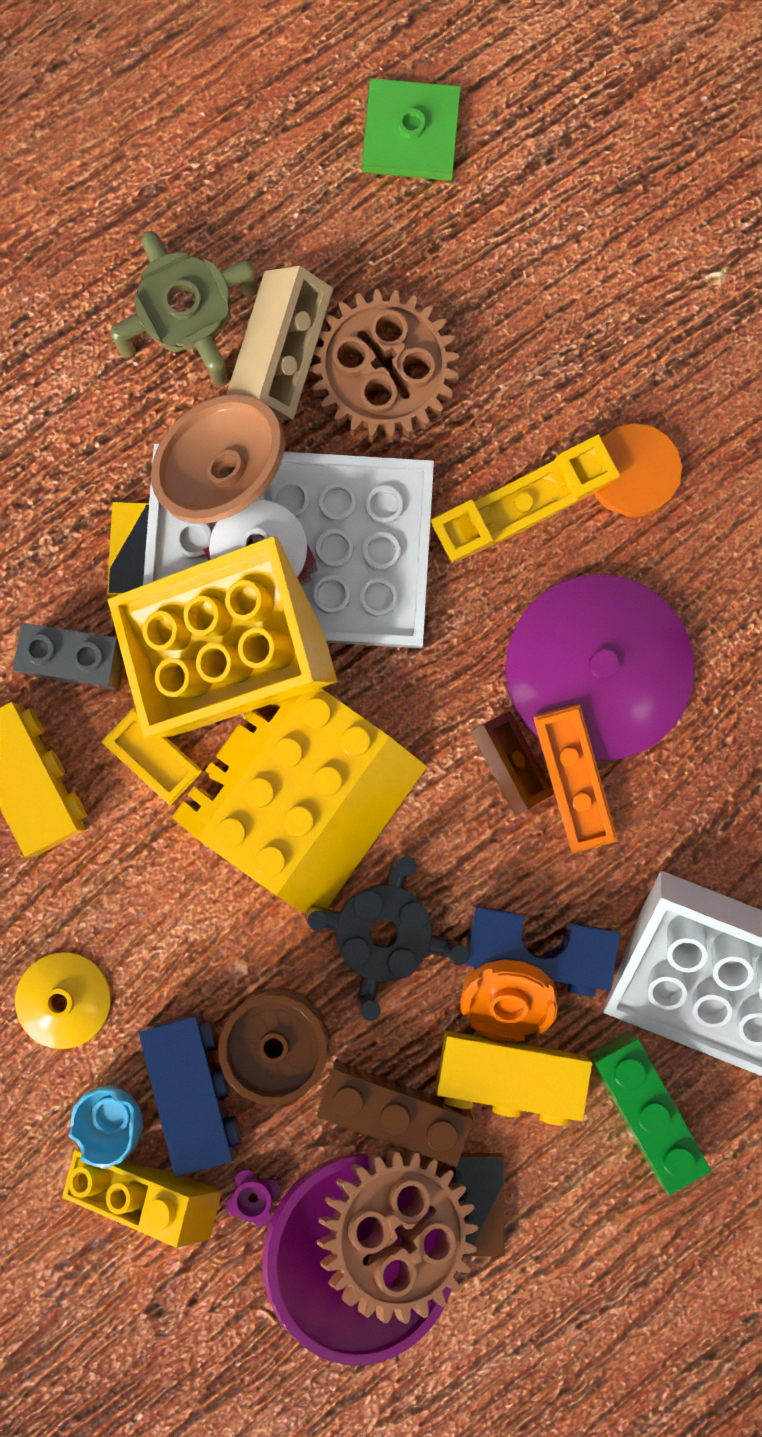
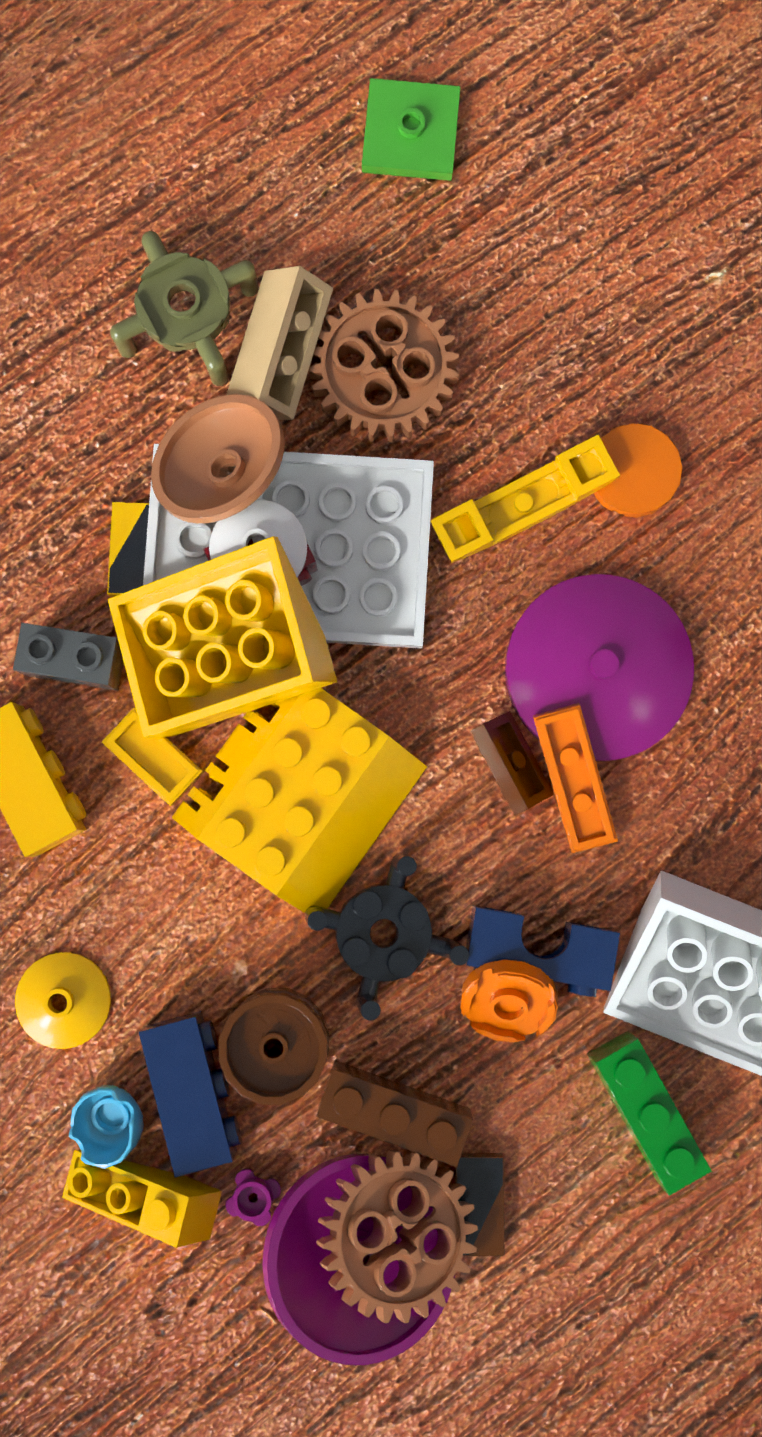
yellow brick [435,1030,592,1126] -> none

